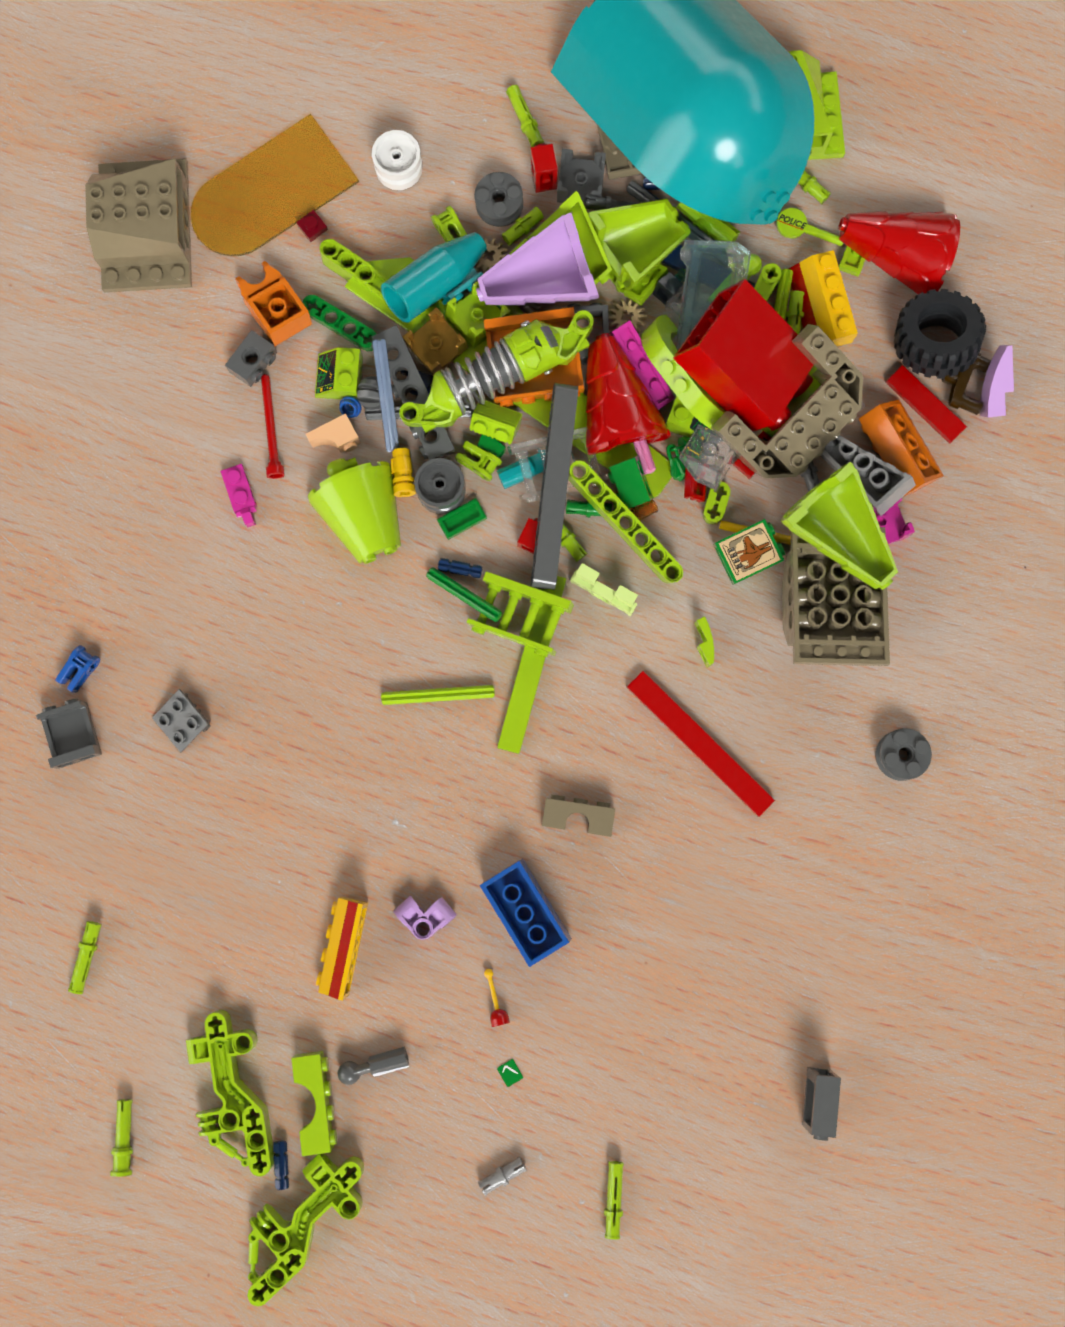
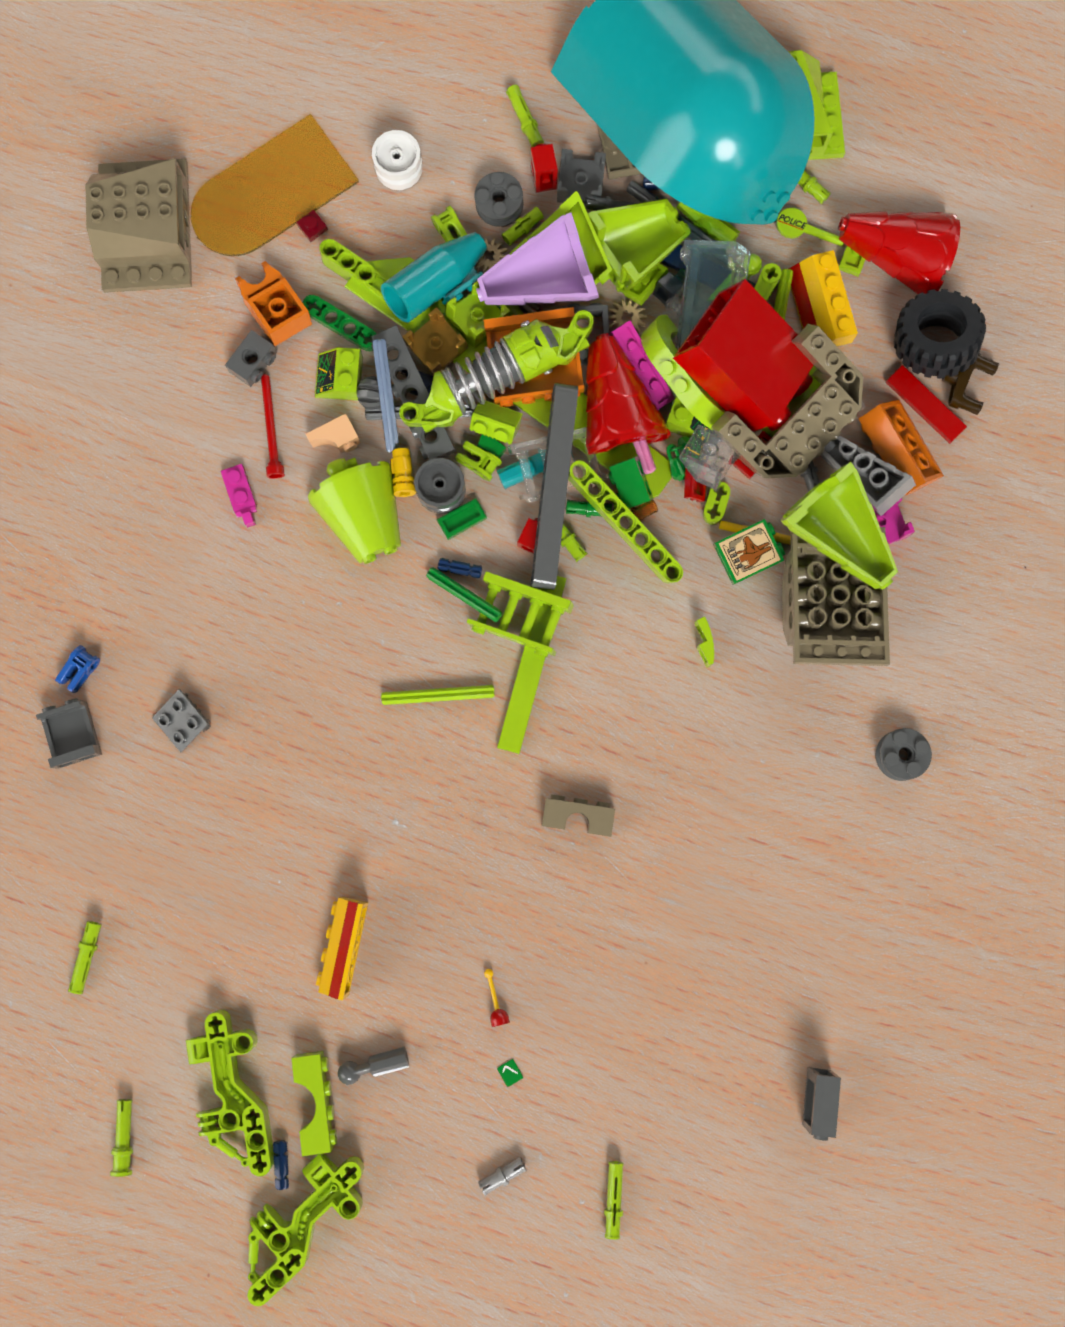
blue plate [339,396,362,418] -> none
lavender piece [393,895,457,940] -> none
blue brick [479,858,572,967] -> none
yellowish green piece [570,563,638,616] -> none
red tile [626,671,775,817] -> none
lime pin [786,291,804,334] -> none
lavender slope [980,345,1014,418] -> none

